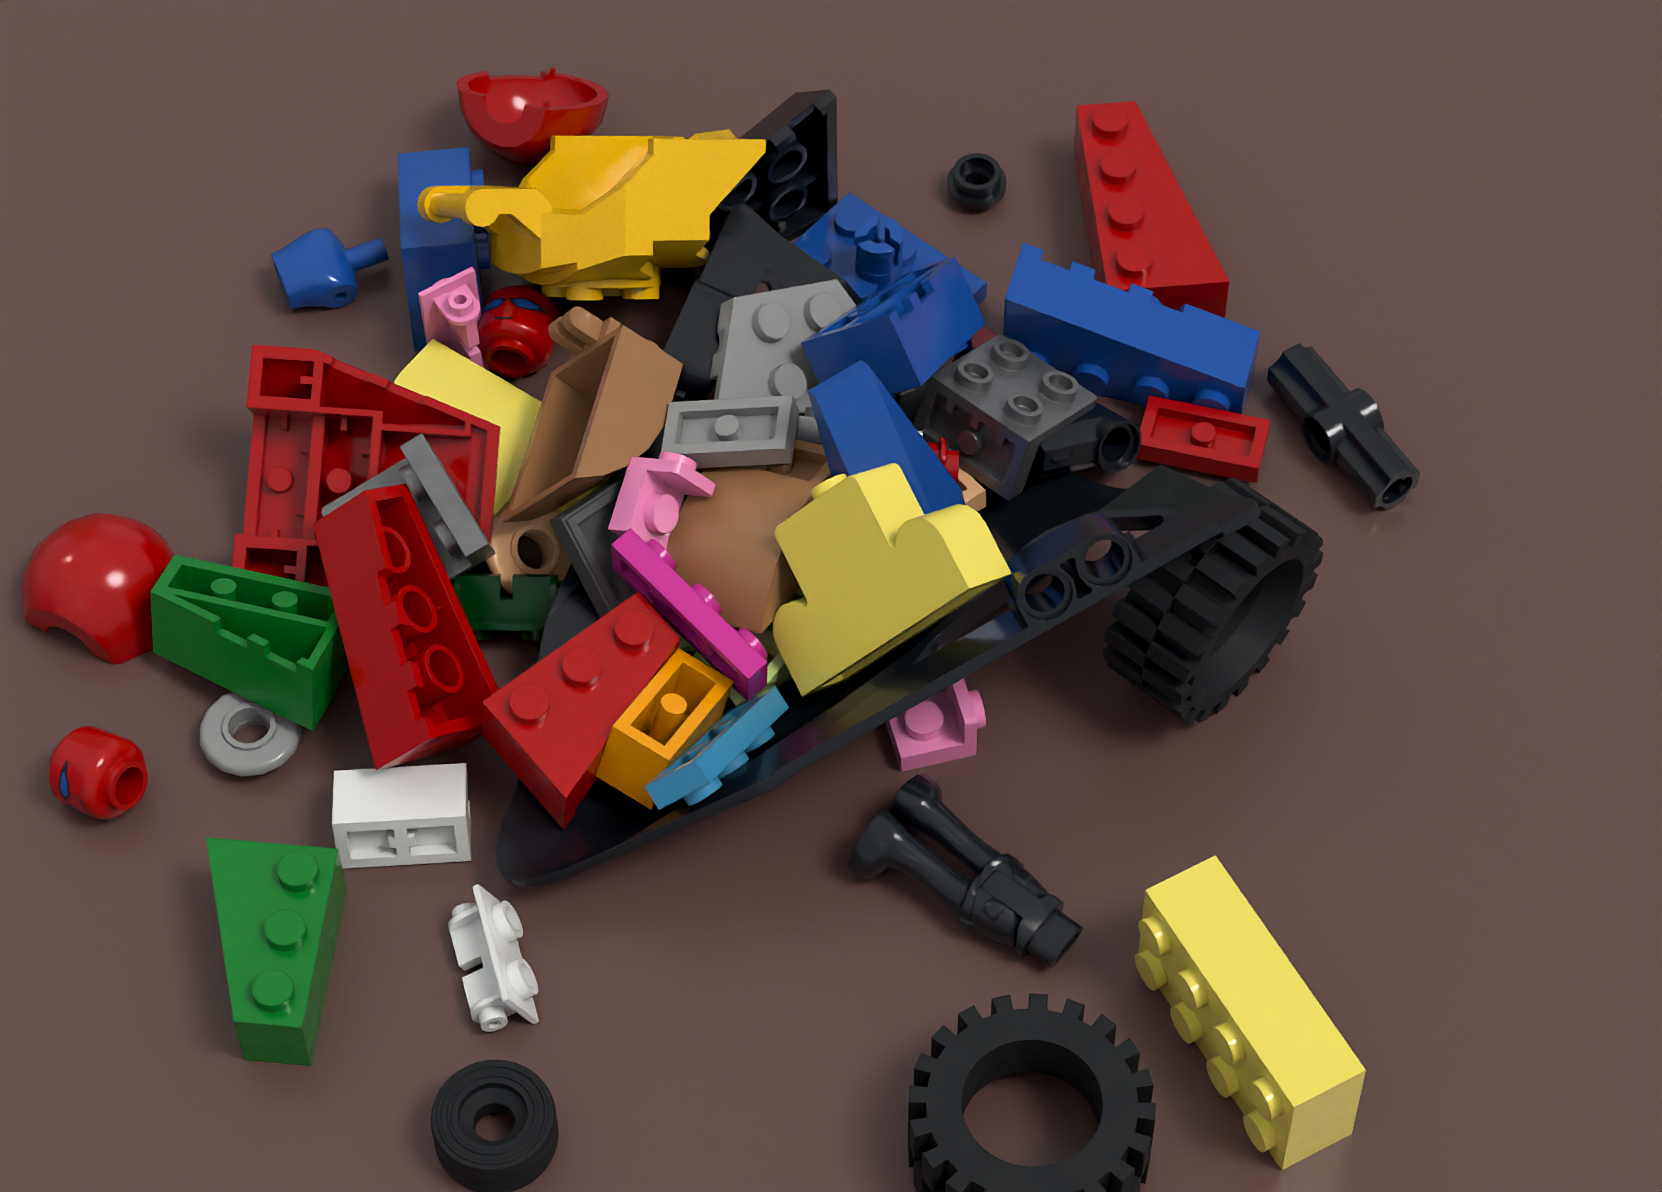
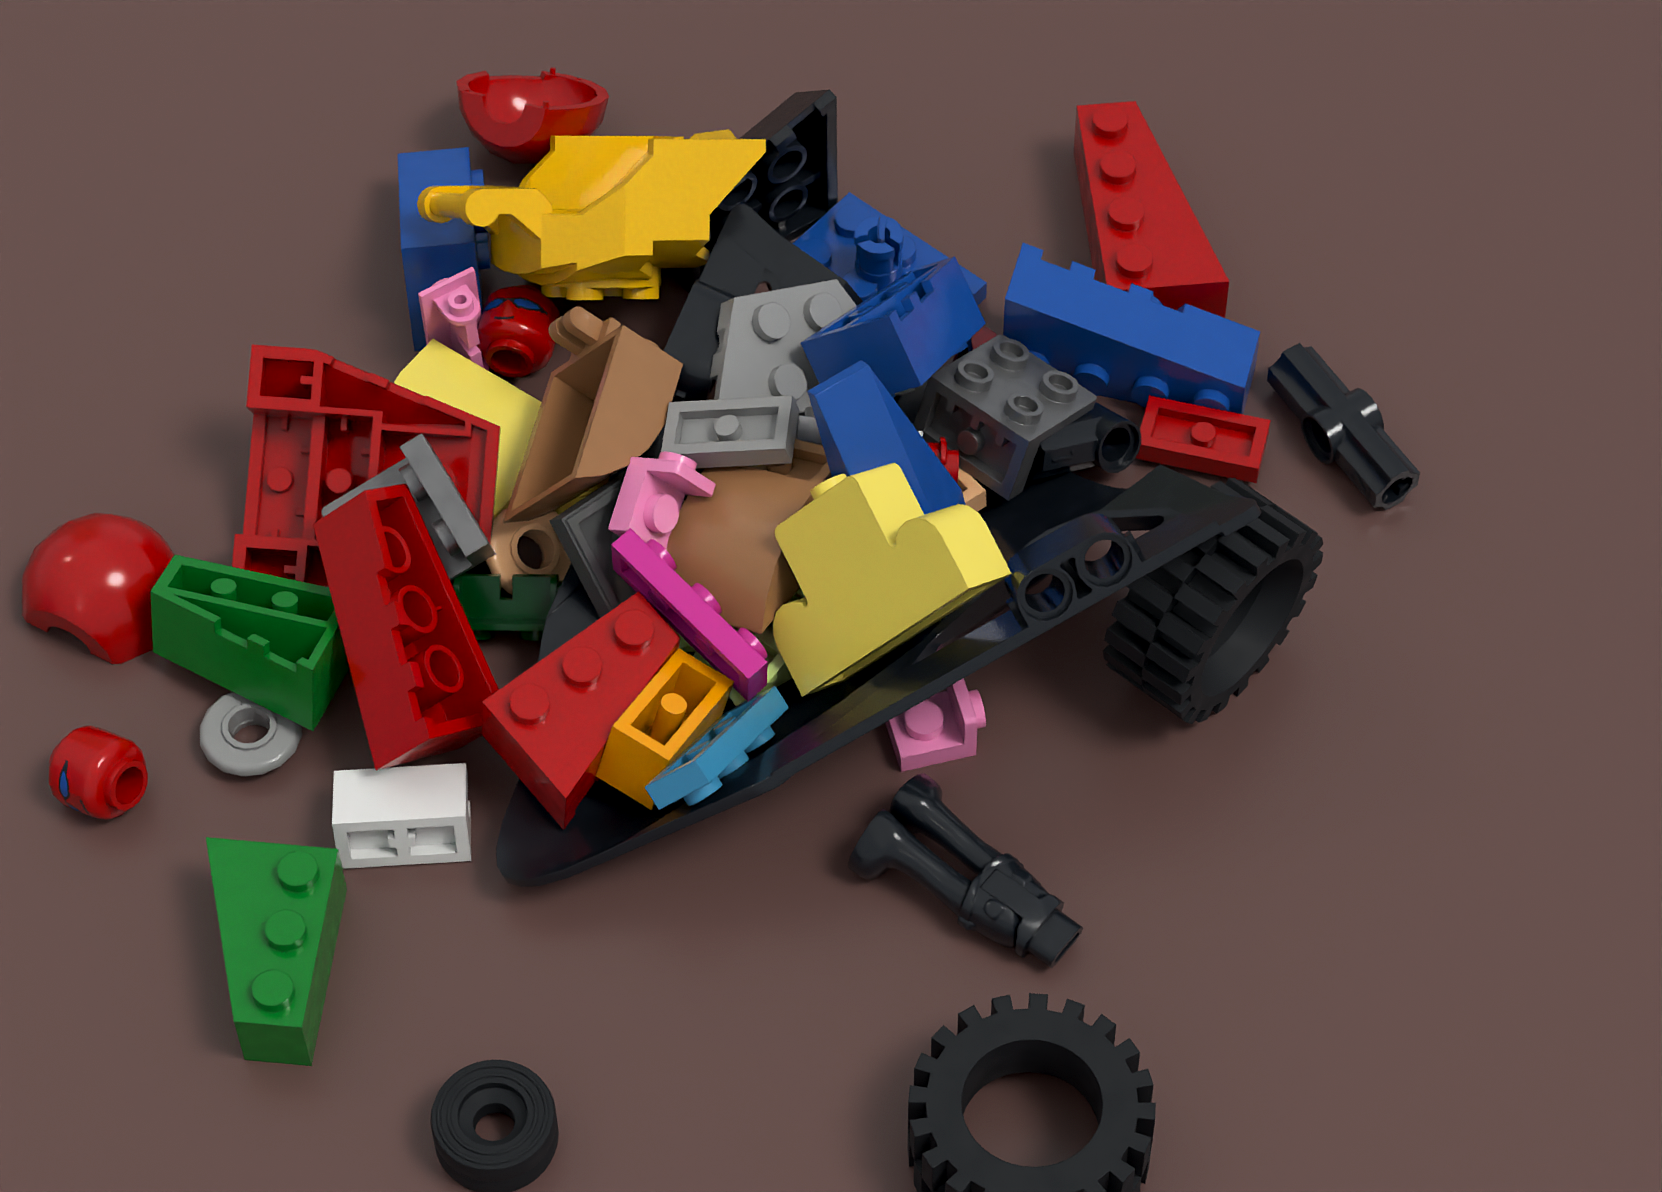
blue piece [271,228,389,310] -> none
white hinge [448,884,539,1032] -> none
black plate [947,153,1006,209] -> none
light yellow brick [1135,855,1366,1170] -> none

